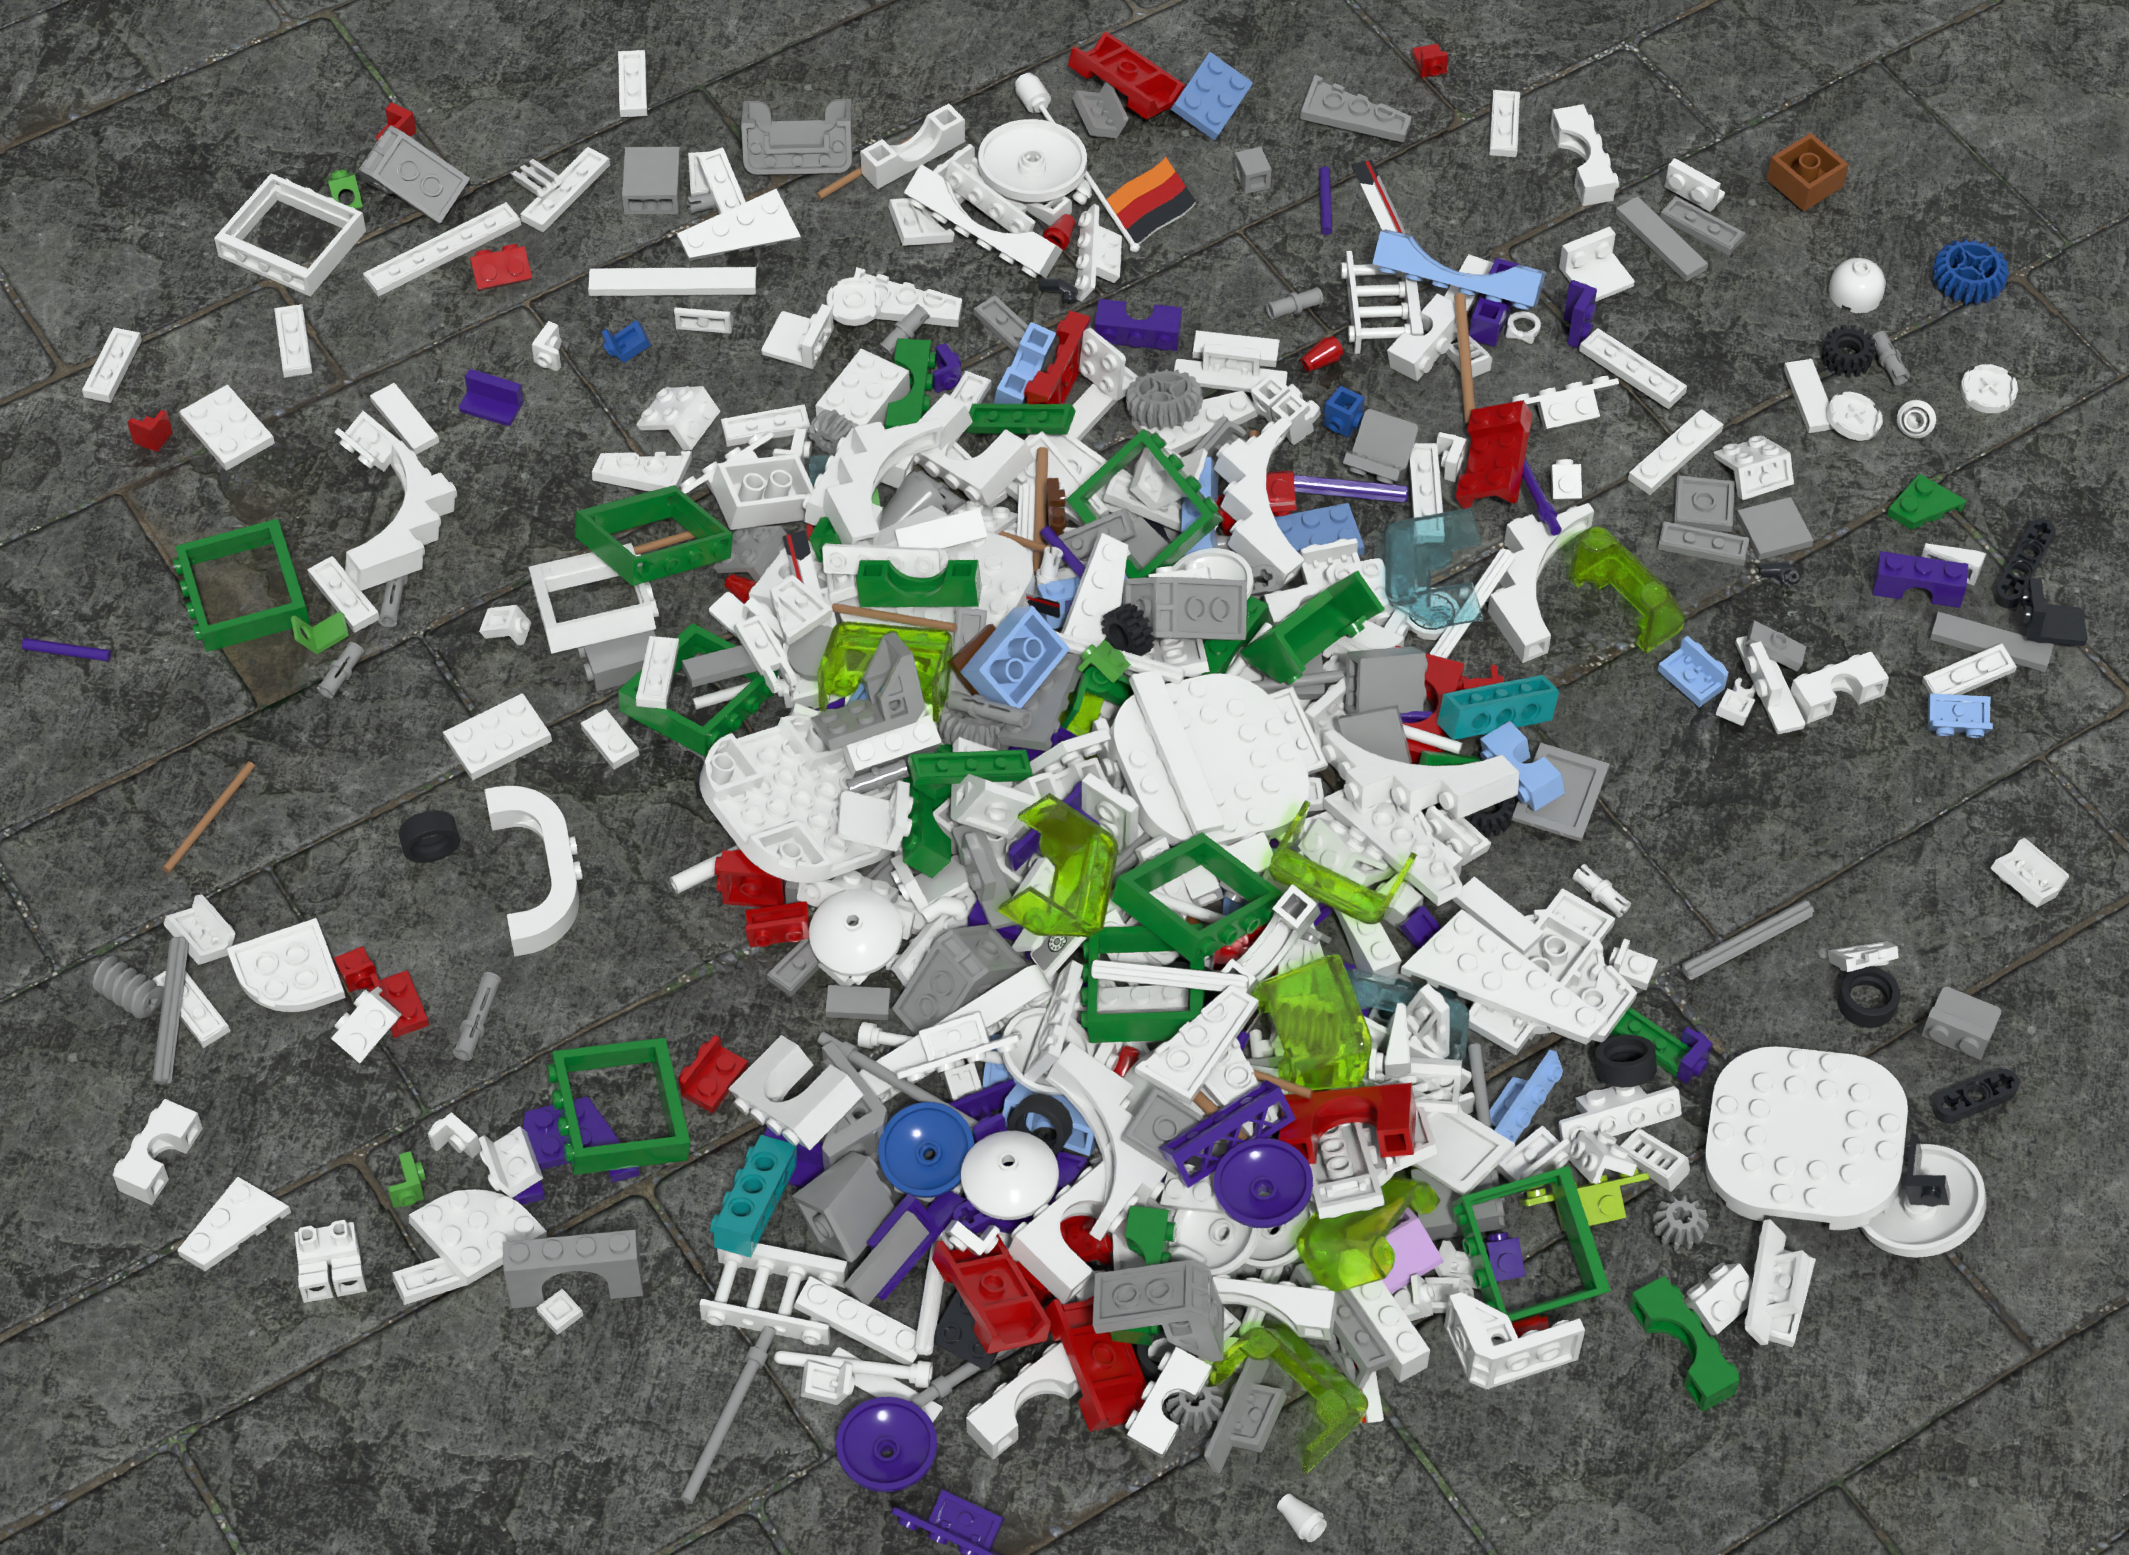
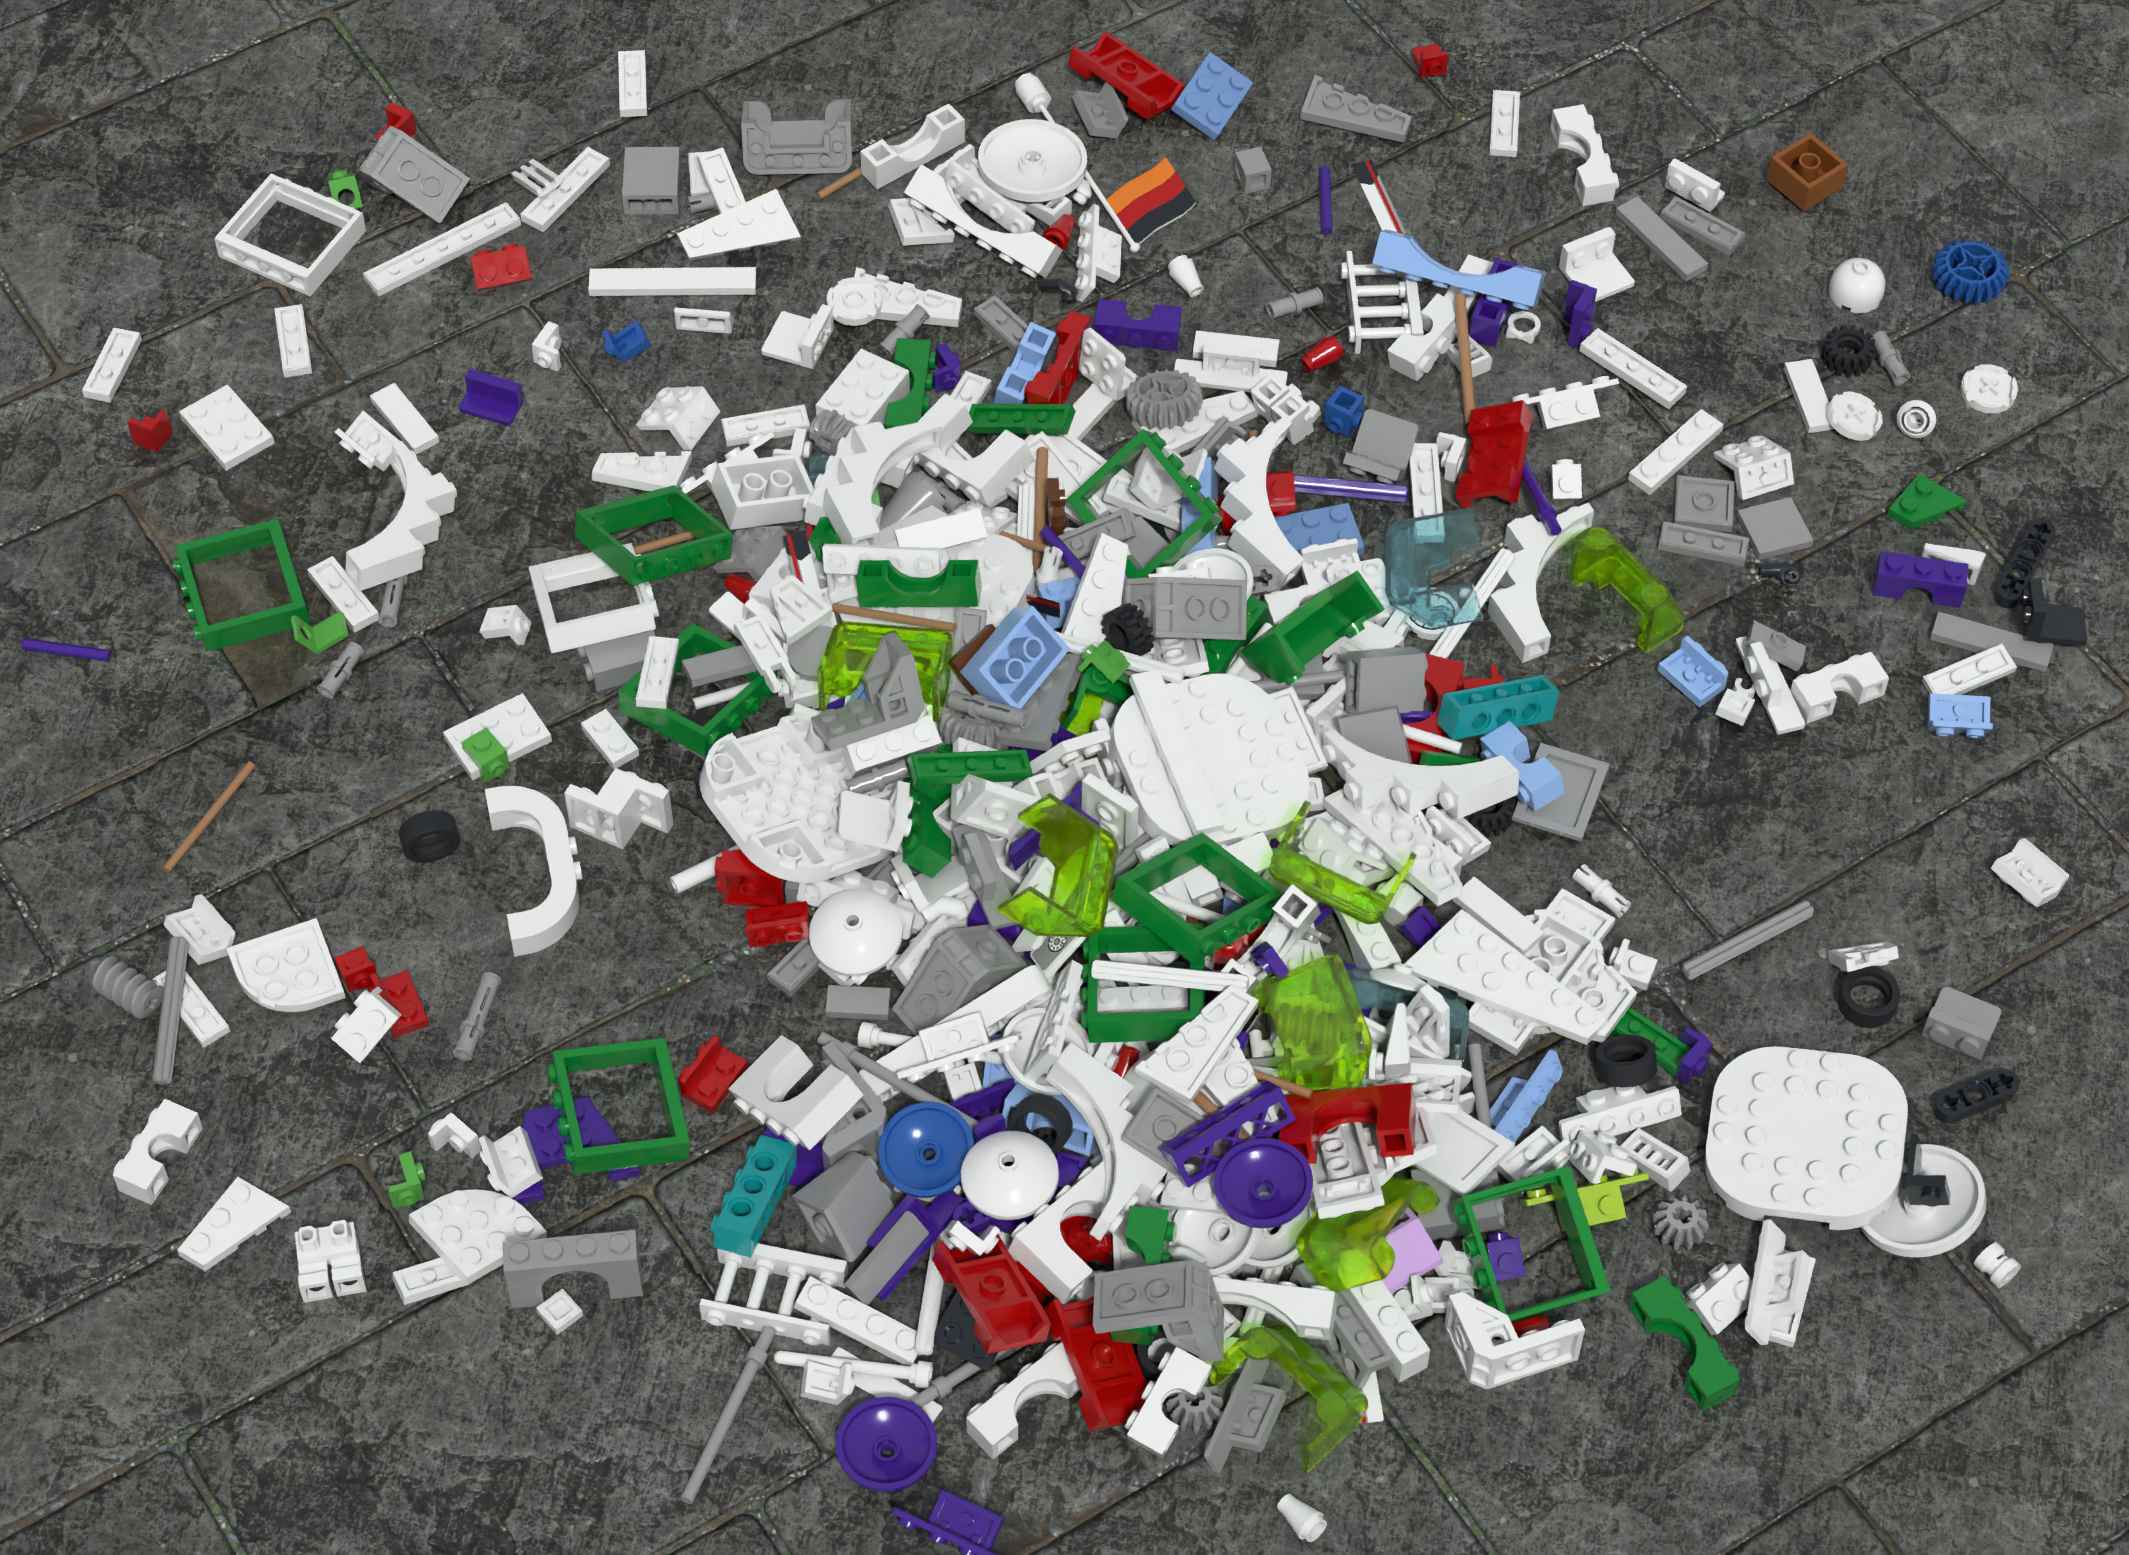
none -> bright green bracket [461,727,509,782]
none -> white bracket [564,768,674,849]
none -> white cone [1168,255,1204,297]
none -> dark purple plate [1251,941,1290,979]
none -> white dish [1368,963,1427,992]
none -> white wheel [1974,1242,2021,1288]

